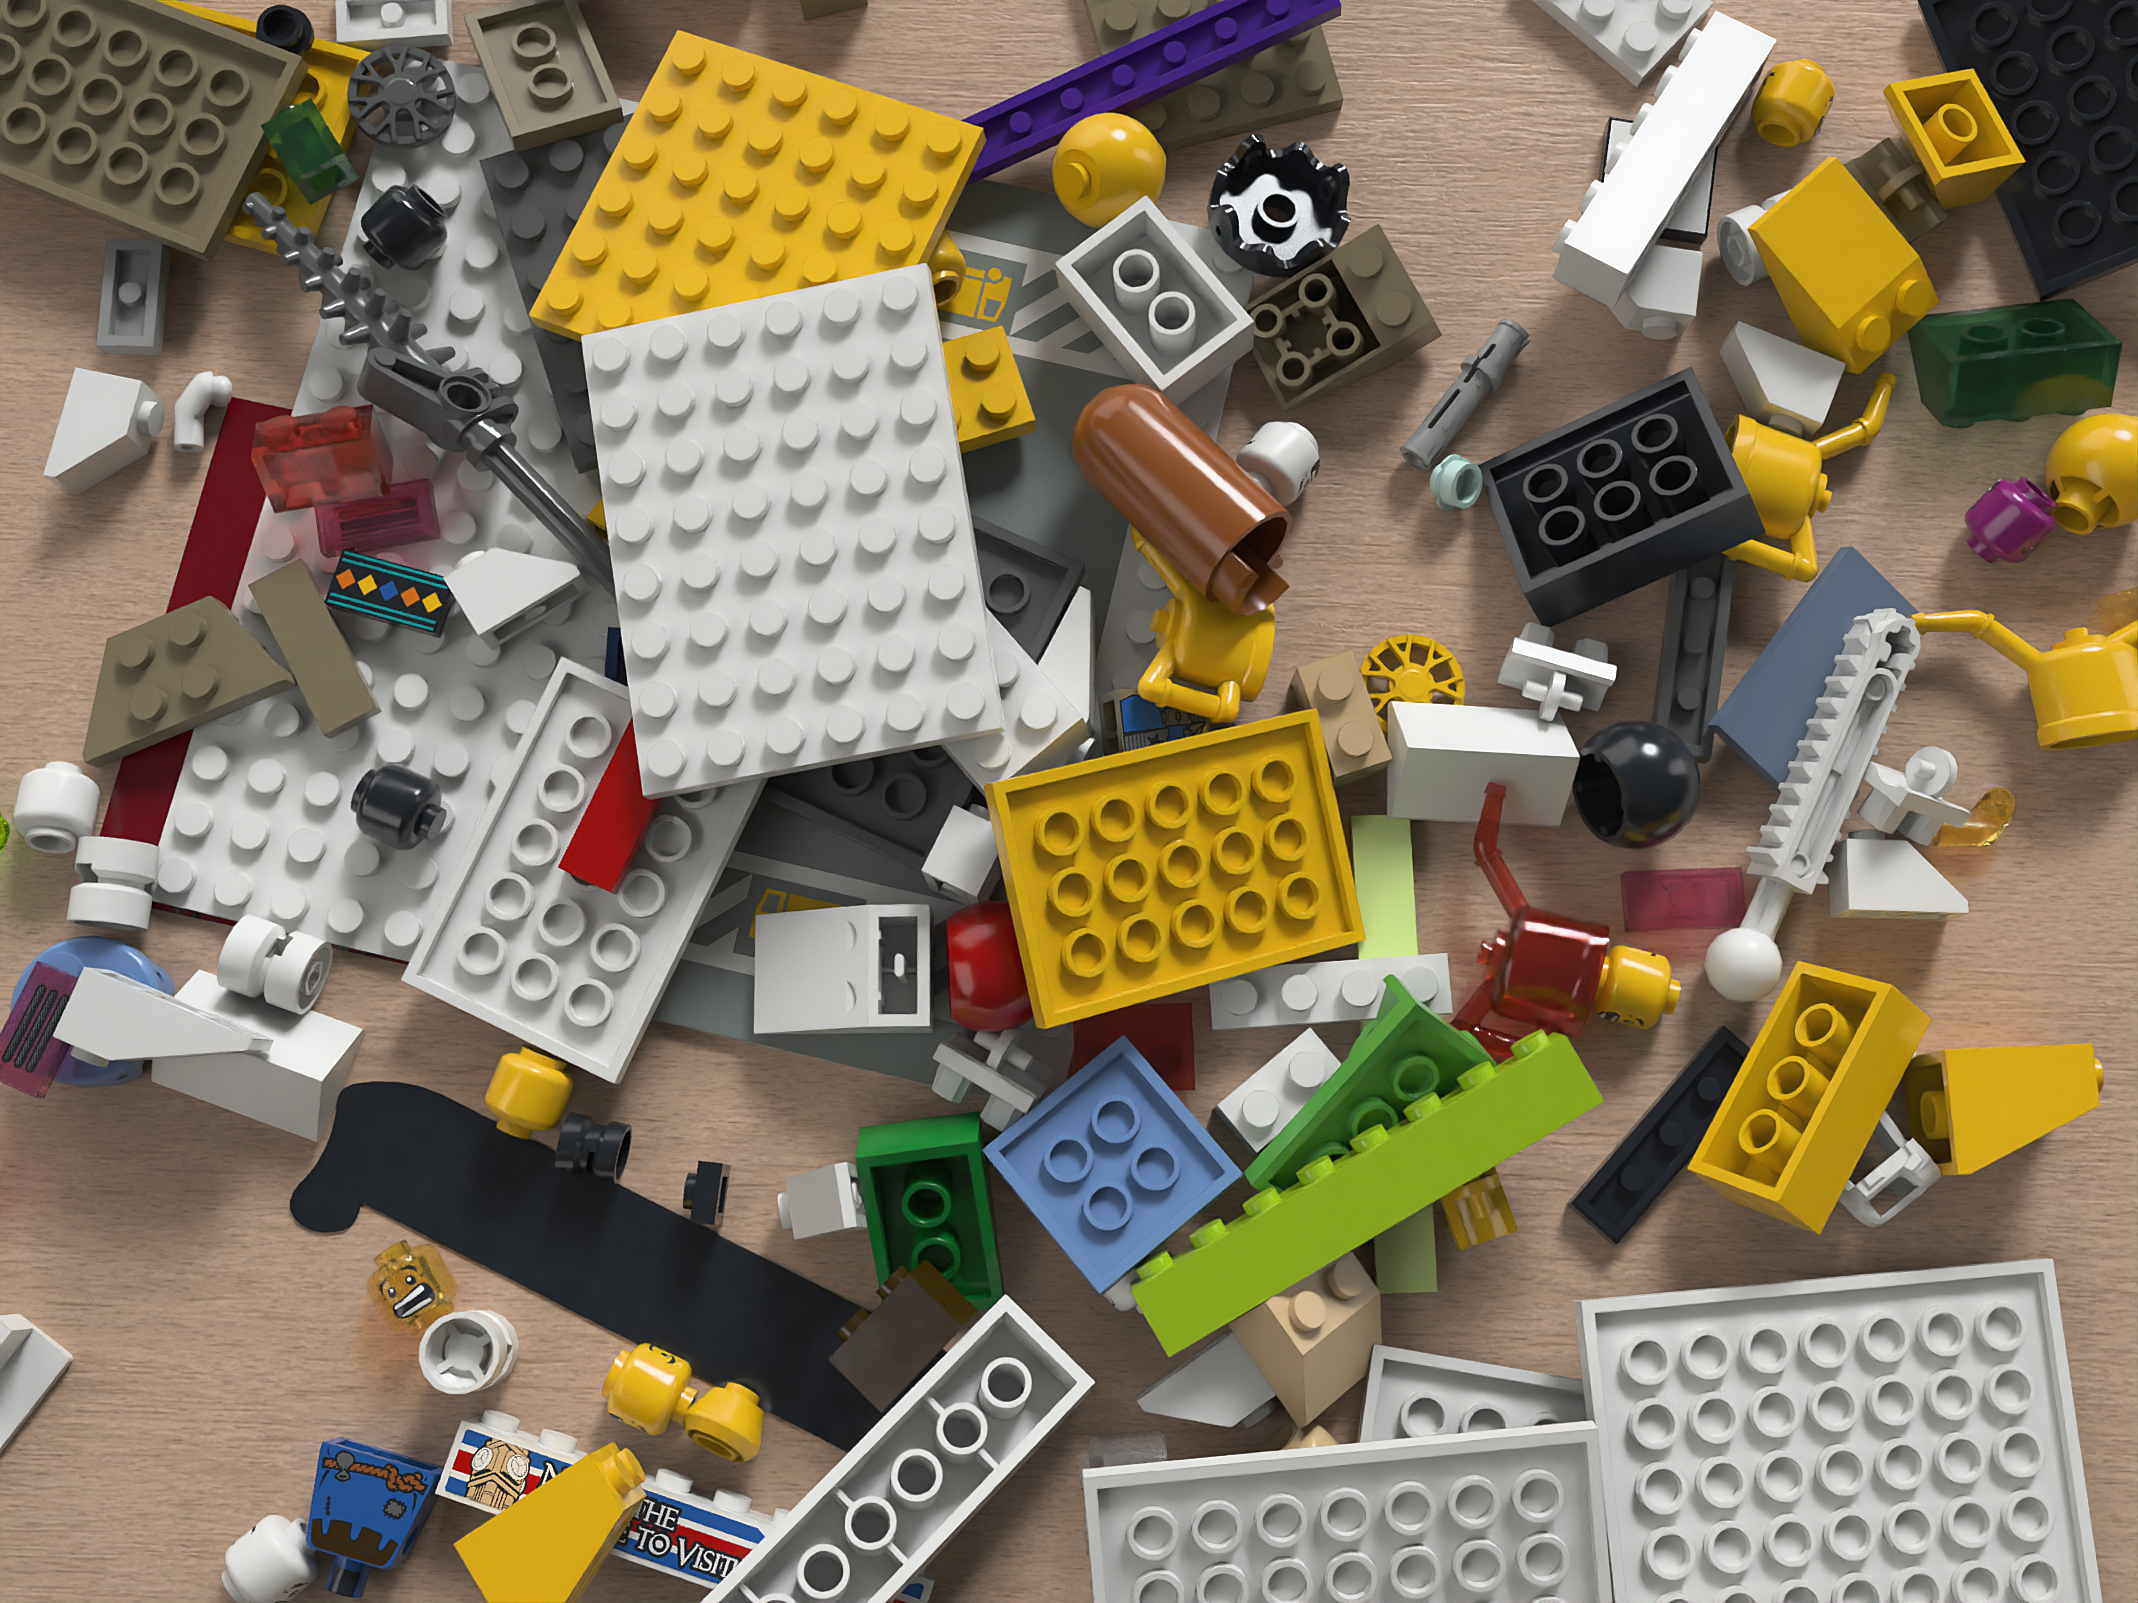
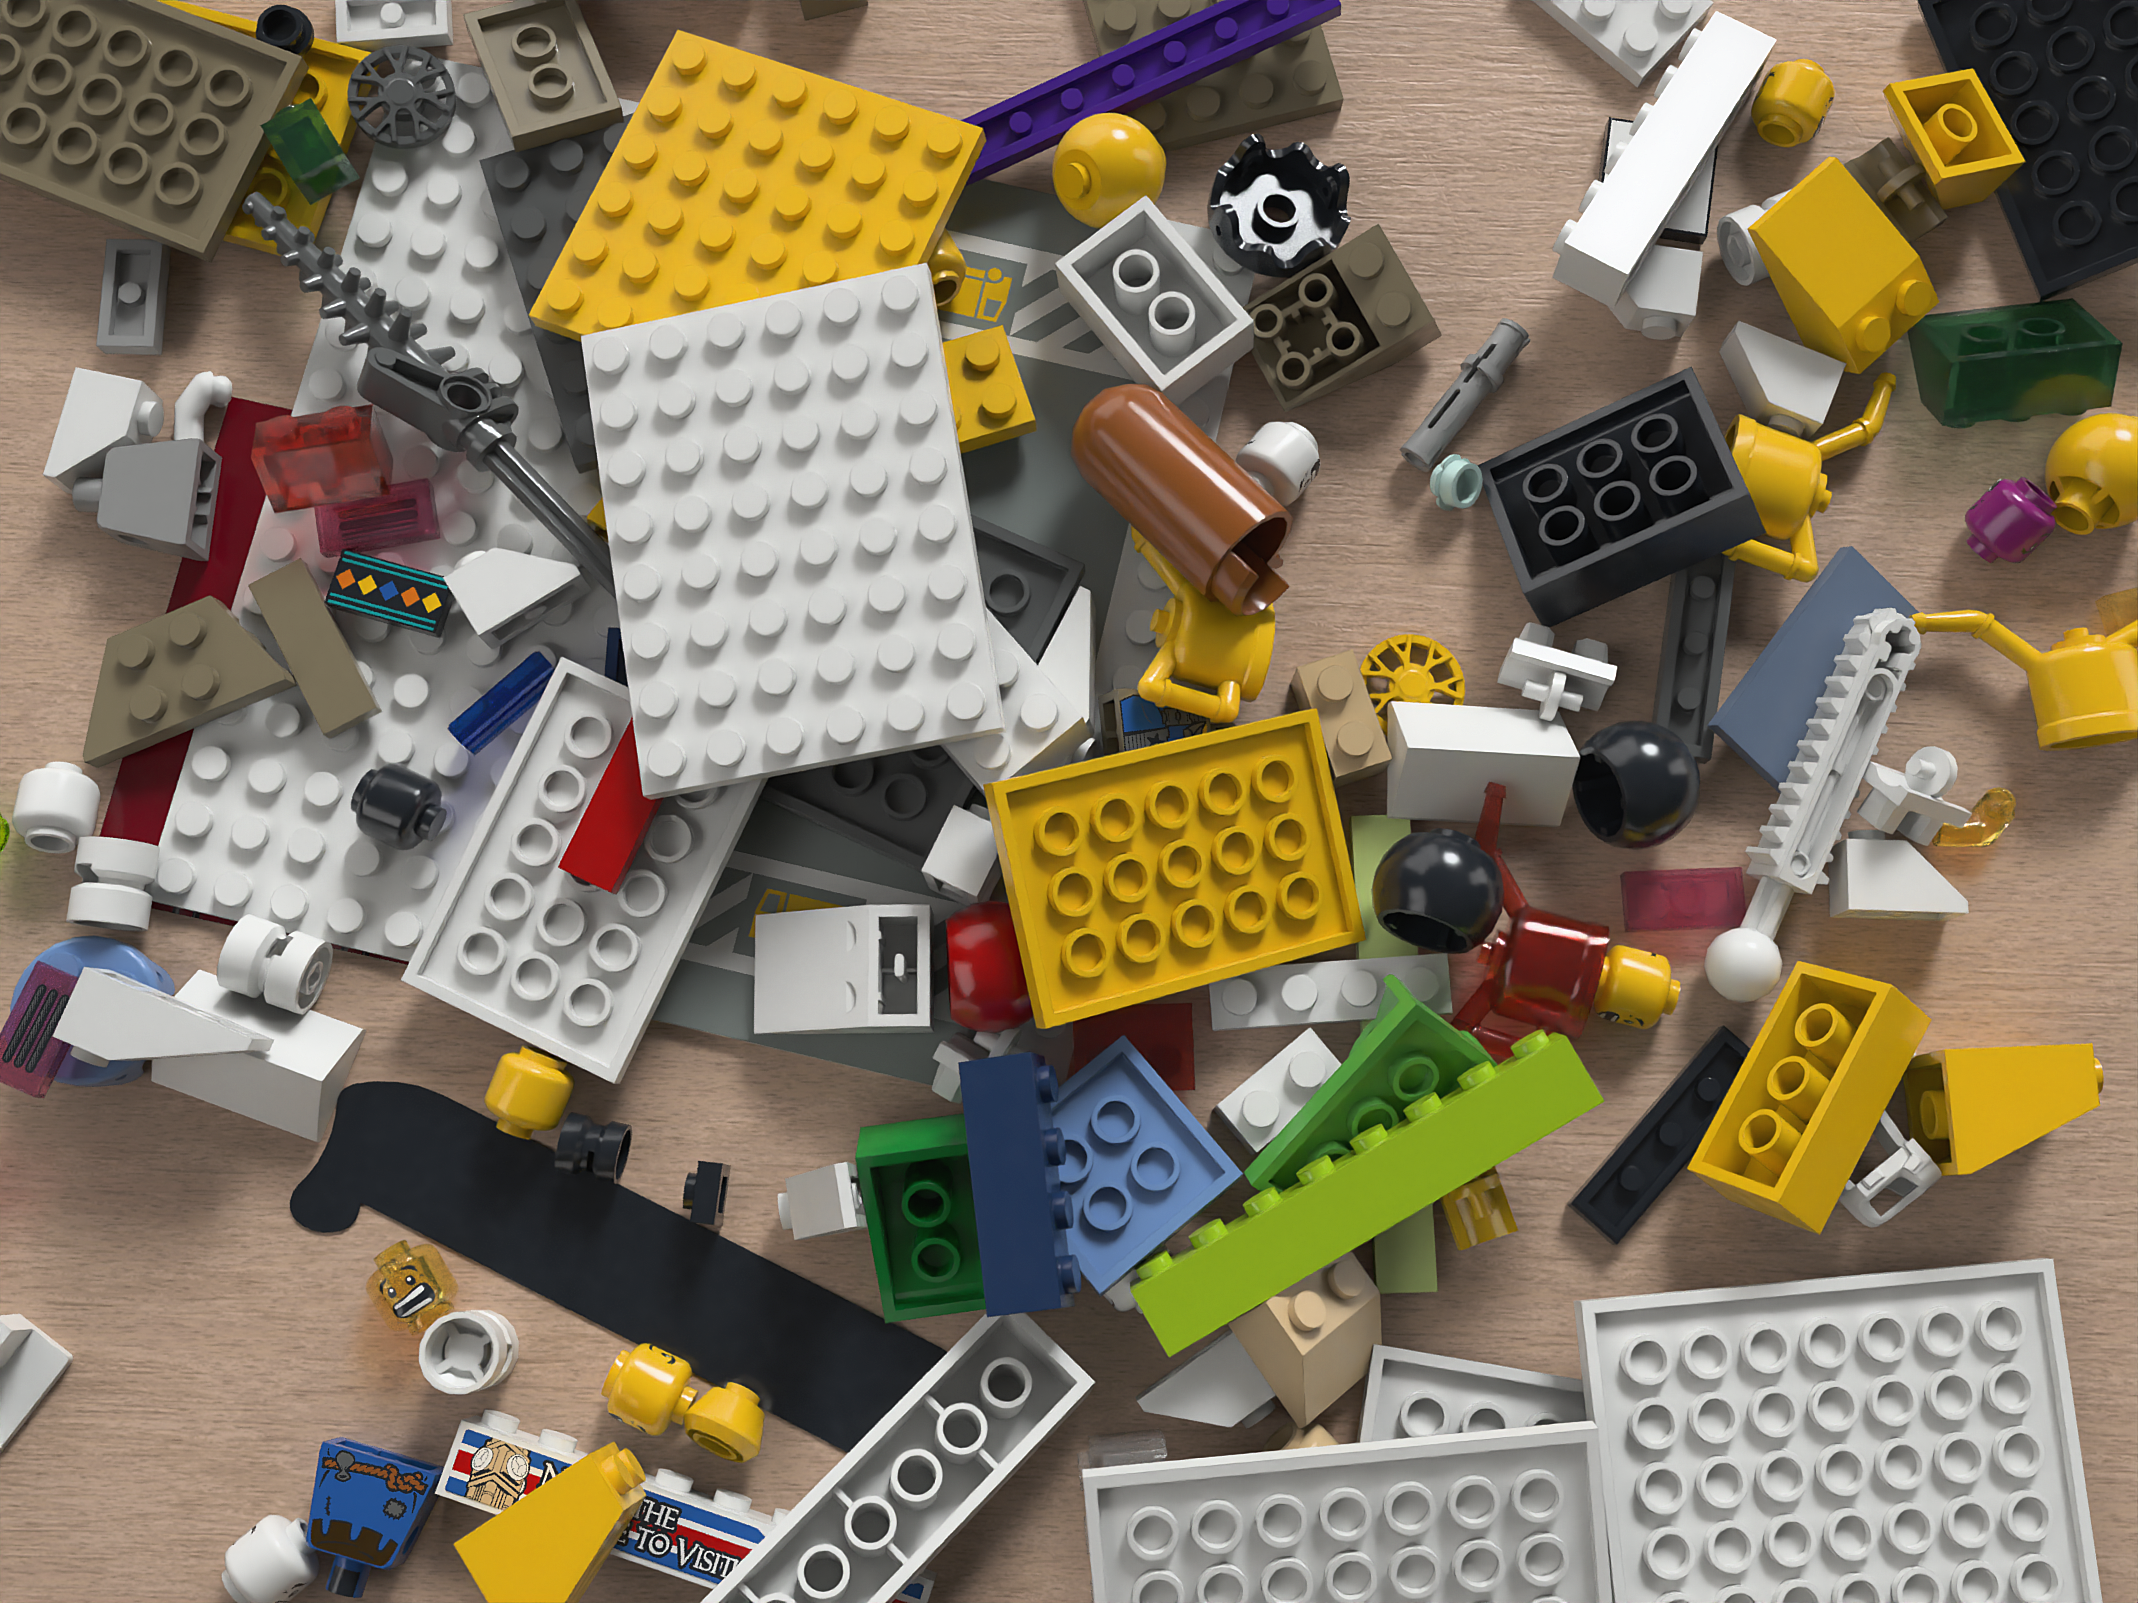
black head [361,184,448,271] -> none
dark brown brick [828,1259,978,1413] -> none
none -> light grey torso [72,438,222,561]
none -> clear blue tile [447,651,555,756]
none -> dark blue brick [958,1052,1081,1317]
none -> black wheel [1371,828,1505,954]

